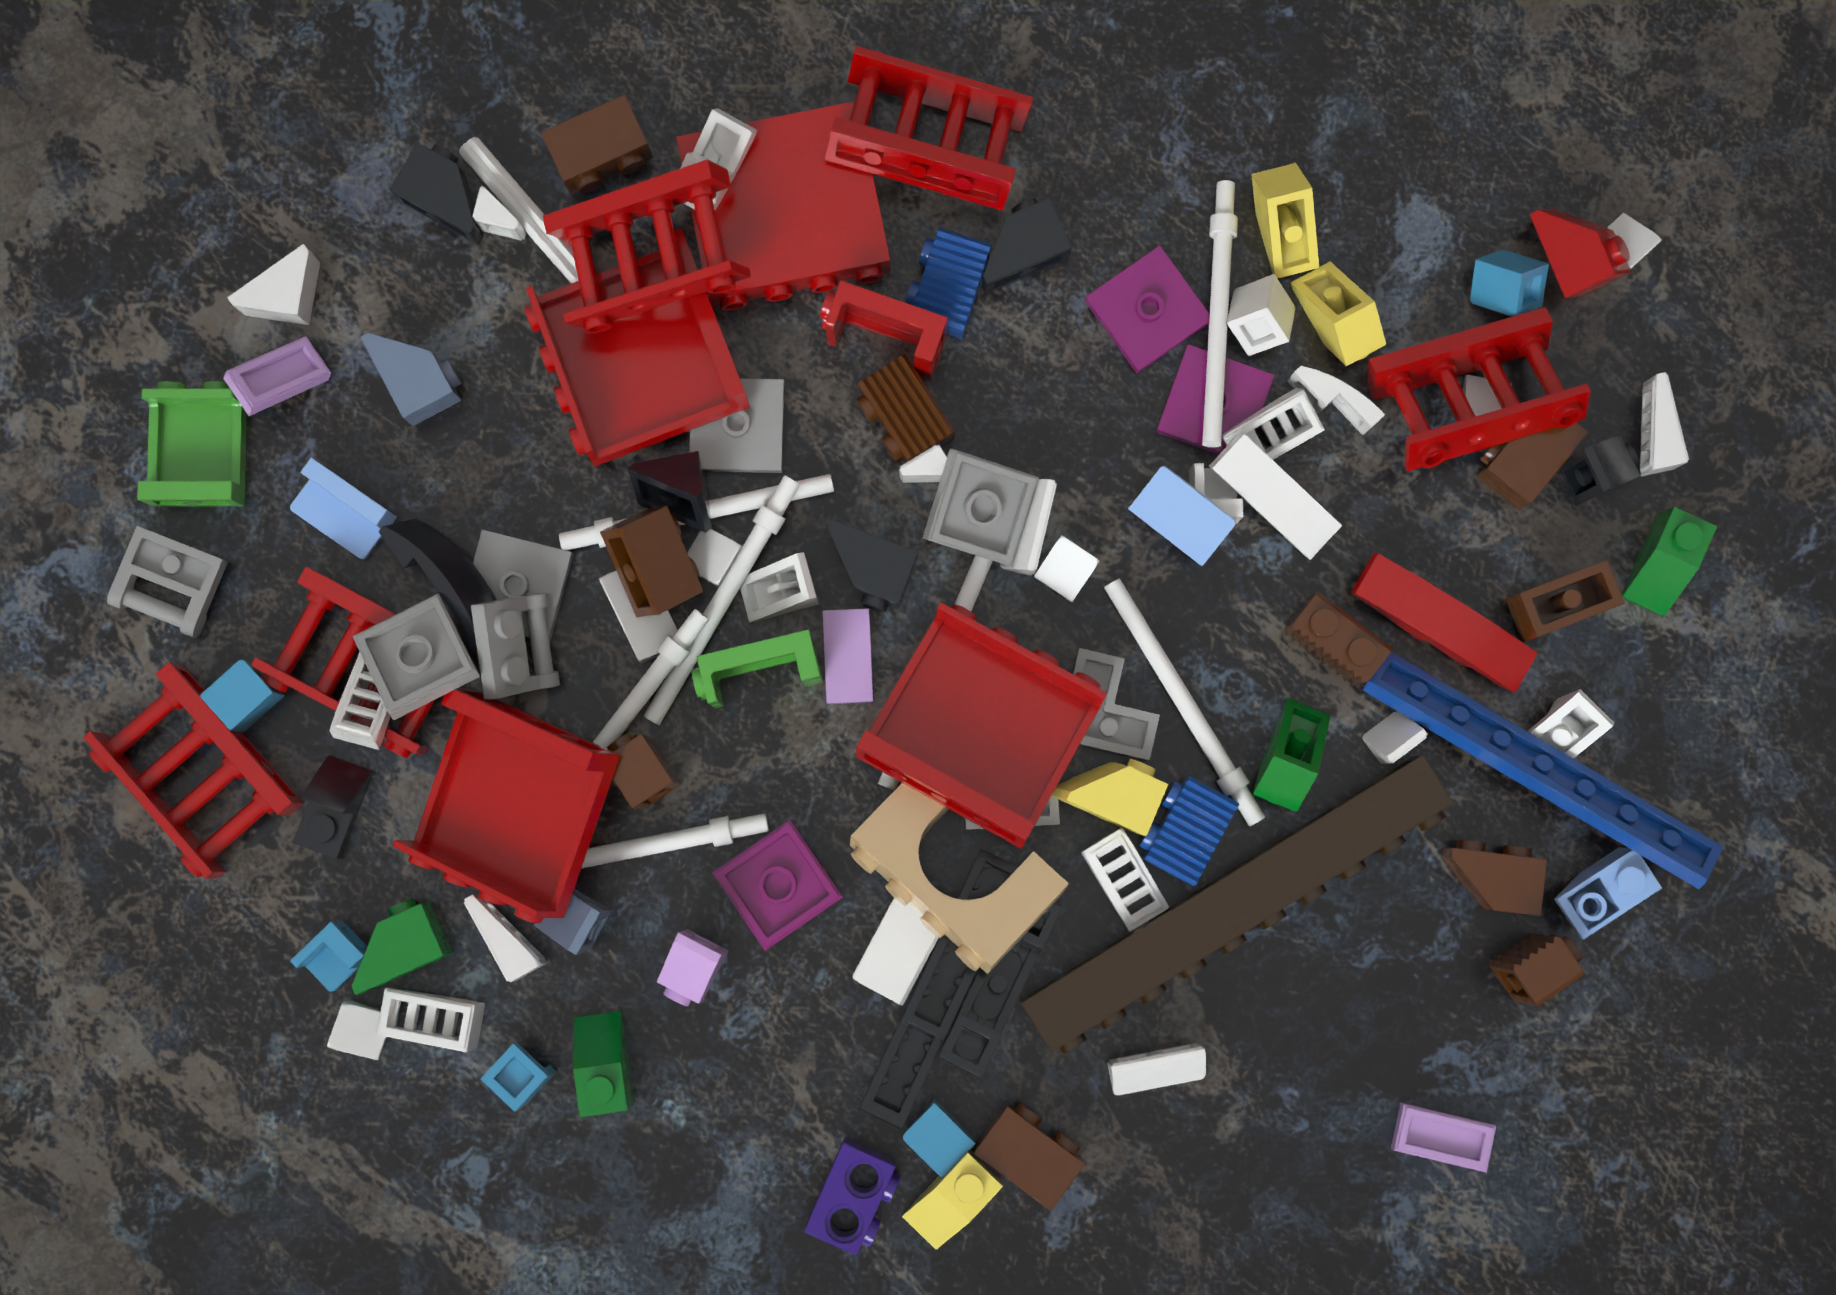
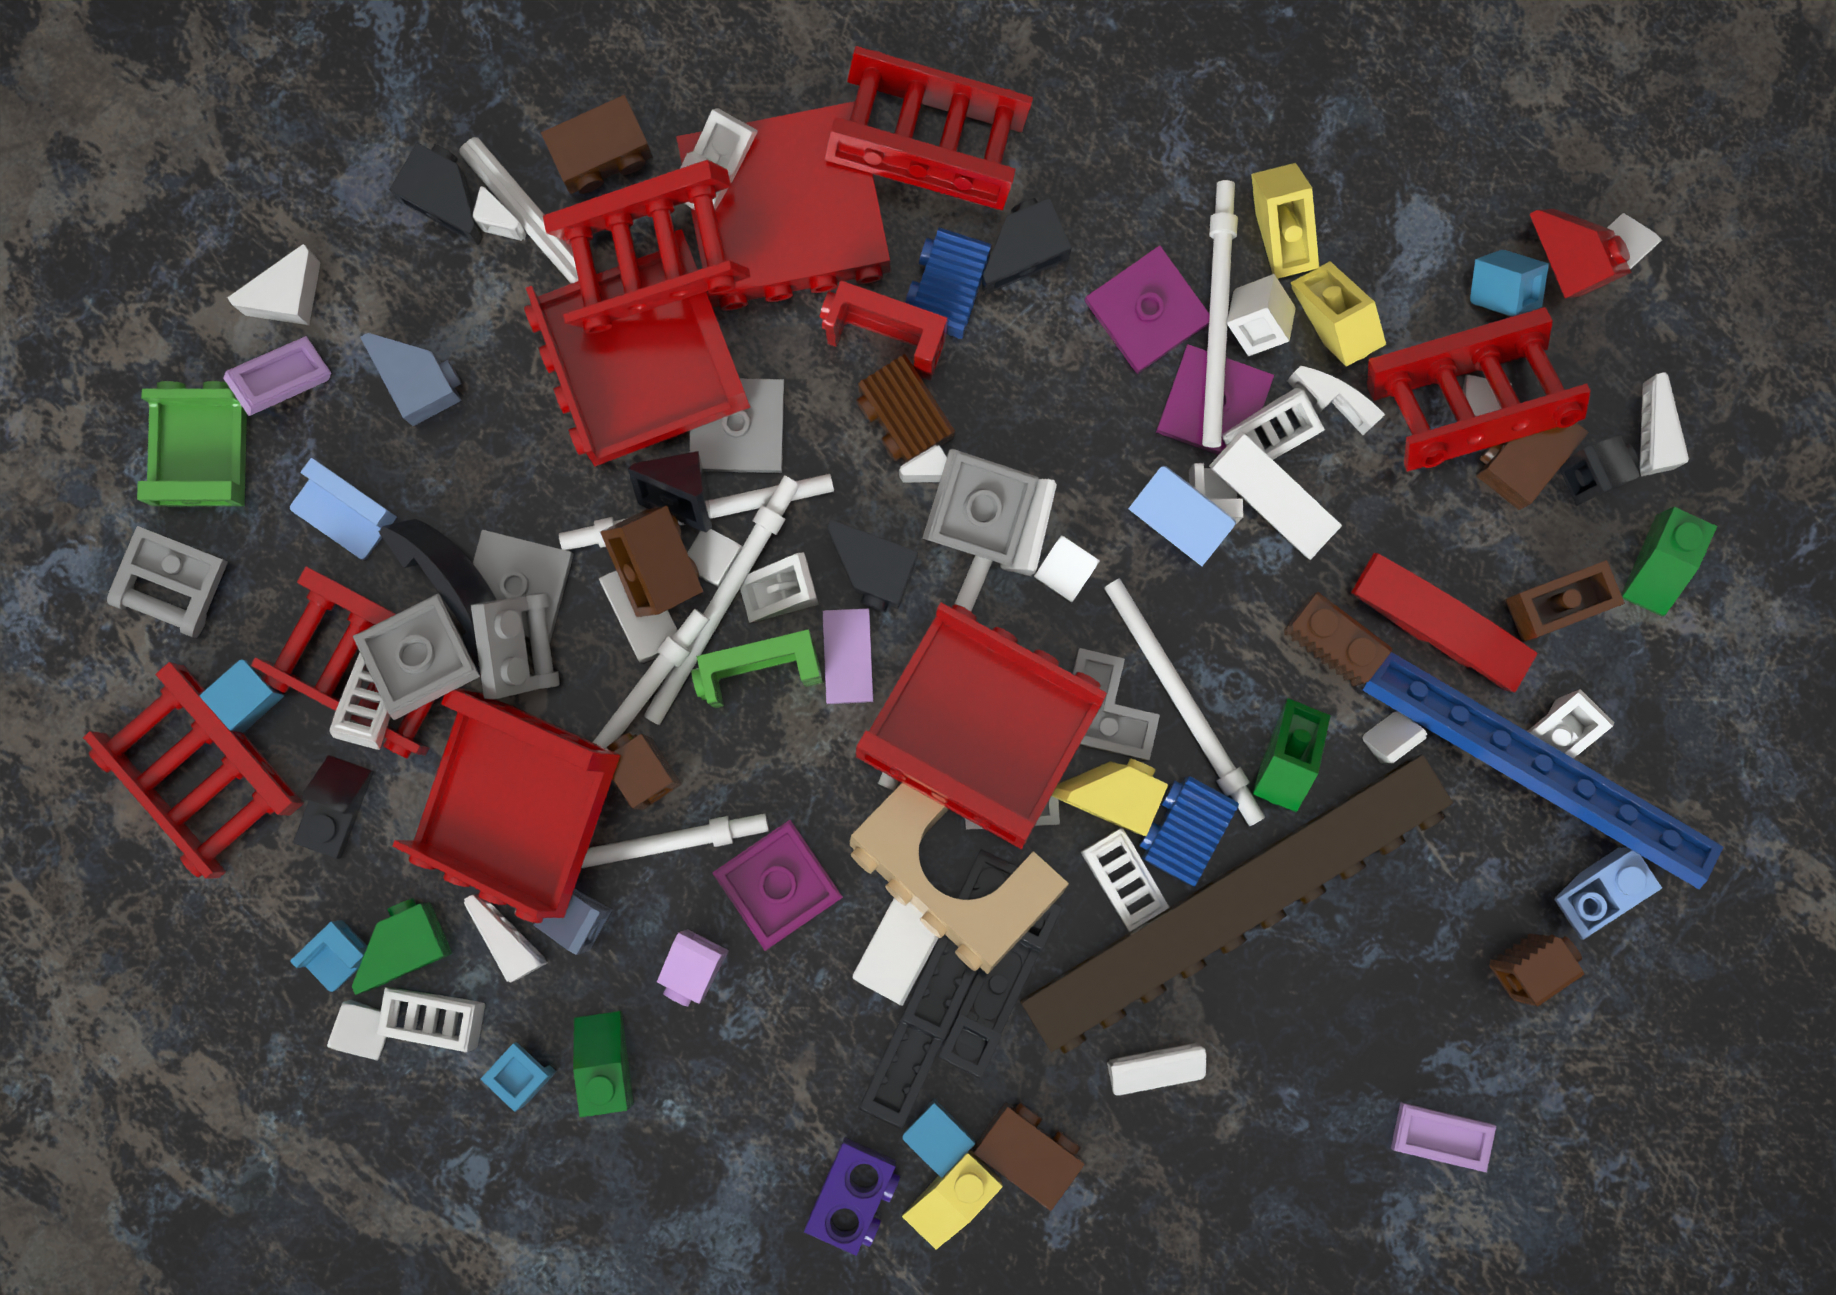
reddish brown slope [1441,840,1547,916] -> none

